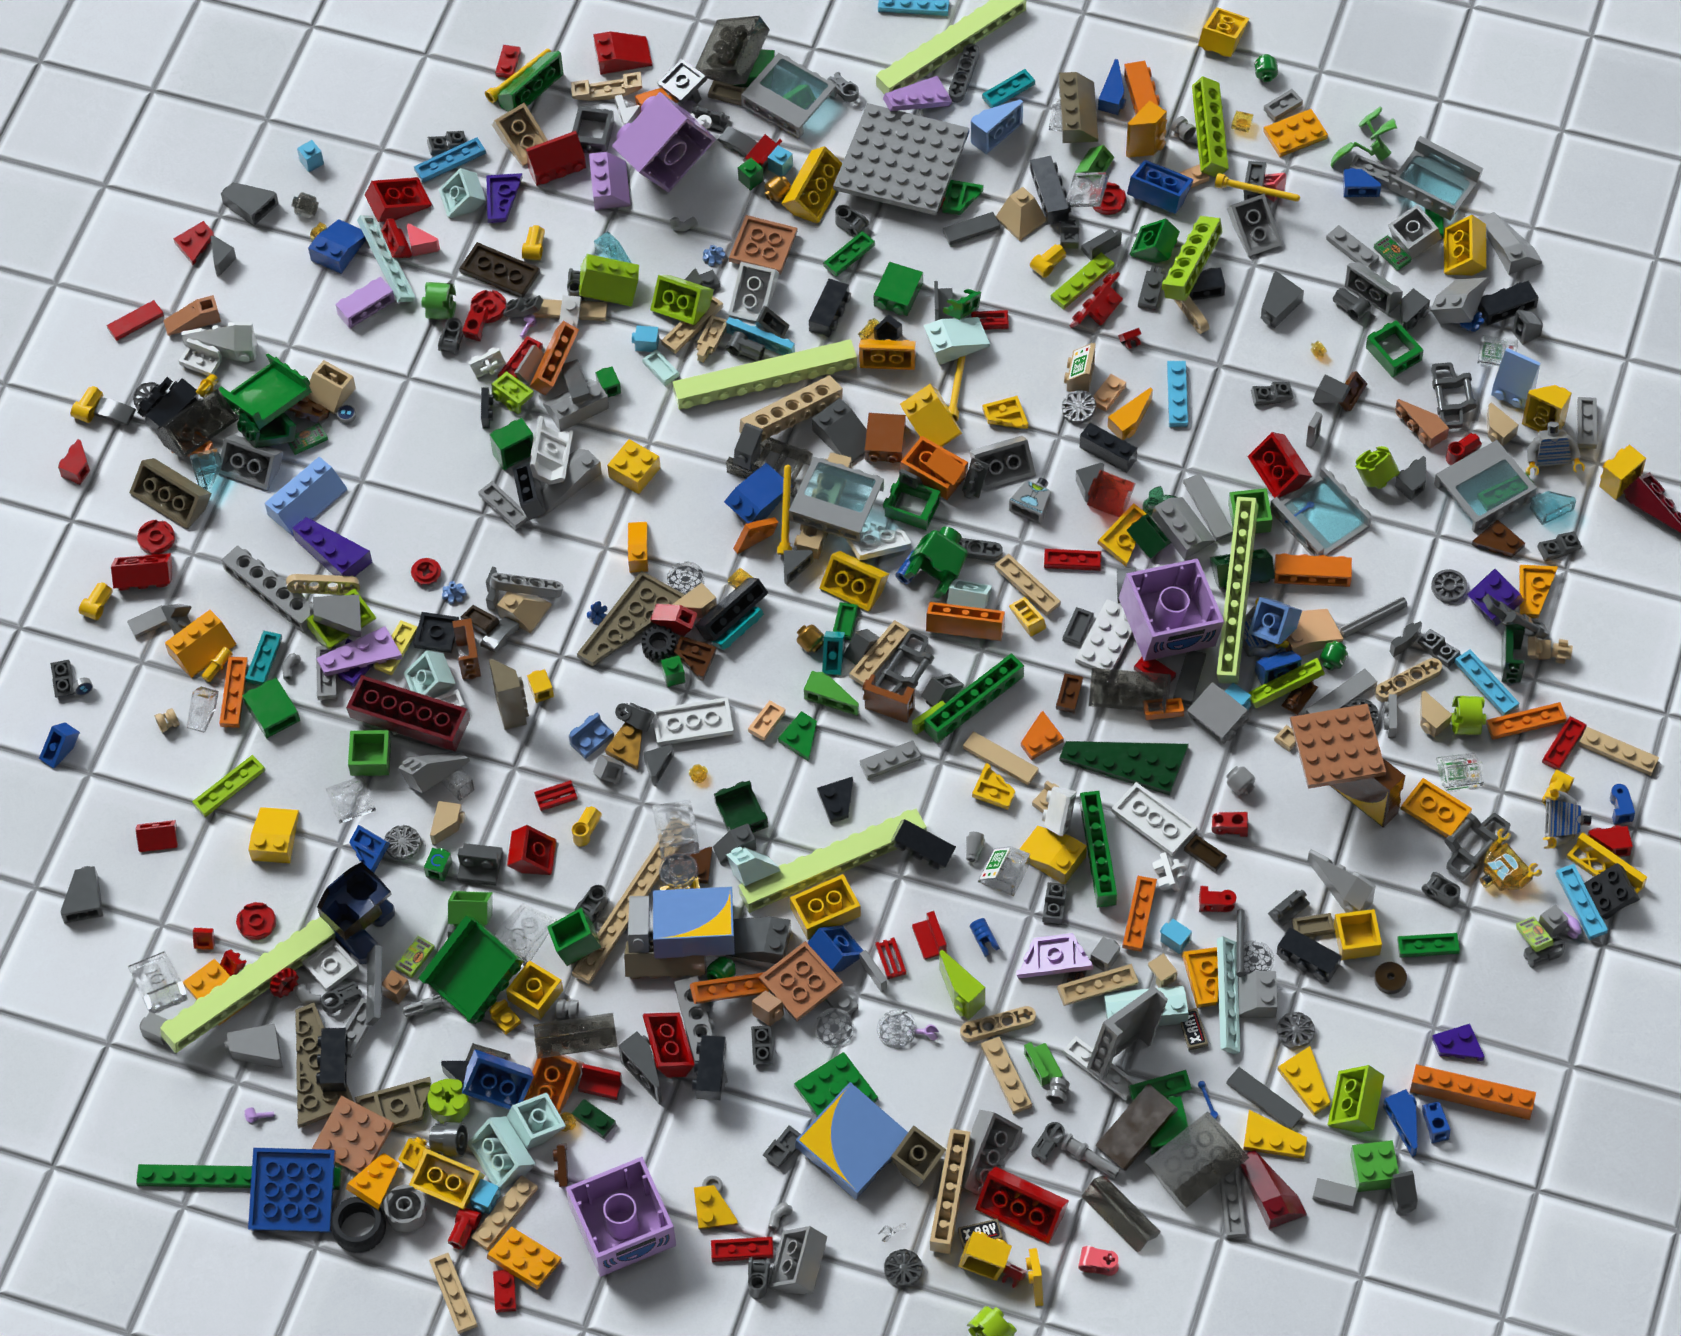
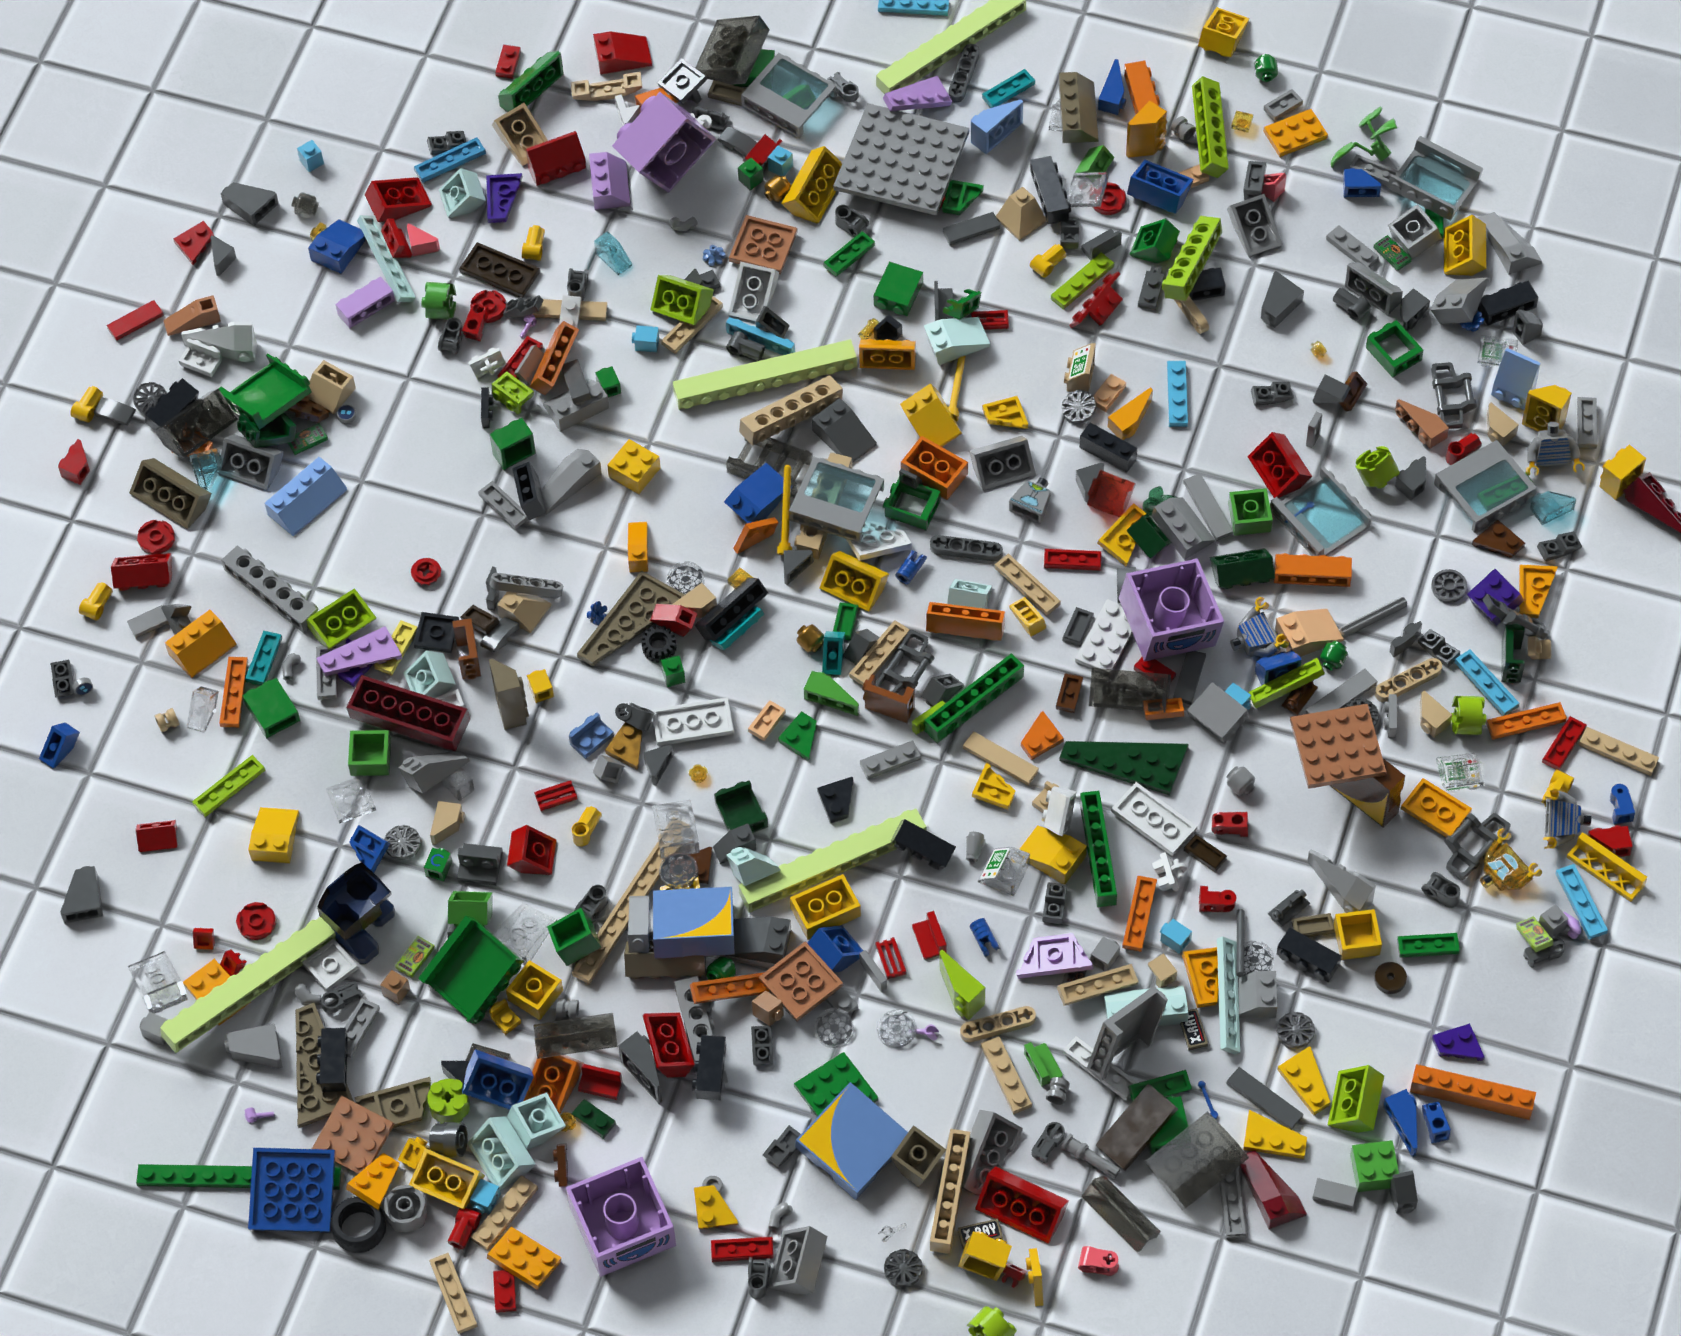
black wing [137,377,173,417] -> none
yellow axle [196,374,218,397] -> none
yellow axle [202,647,233,682] -> none
red gear [270,968,299,998] -> none
tan beam [286,574,360,595] -> none
dark purple wedge [292,517,373,577] -> none
light grey slope [309,595,361,637] -> none
dark grey tile [366,945,382,1026] -> none
light grey axle [402,995,443,1017] -> none
medium blue plant [442,581,467,604] -> none
yellow piece [485,48,551,103] -> none
white piece [530,416,573,485] -> none
dark grey window [572,106,615,153] -> none
lime slope [579,254,639,306] -> none
light aqua tile [642,350,679,386] -> none
reddish brown wing [674,636,717,681] -> none
tan hinge [697,315,727,363] -> none
dark grey slope [733,423,763,470] -> none
black brick [809,278,851,337] -> none
dark orange panel [865,413,906,463] -> none
green piece [904,526,968,599] -> none
orange slope [925,448,966,487] -> none
dark grey hinge [962,457,989,498] -> none
red tile [1118,328,1141,349] -> none
yellow piece [1215,173,1300,202] -> none
yellowish green brick [1217,497,1258,684] -> none
medium blue slope [1248,597,1302,645] -> none
tan tile [1274,725,1296,752] -> none
tan gear [1551,639,1573,664] -> none
black brick [1584,863,1640,920] -> none

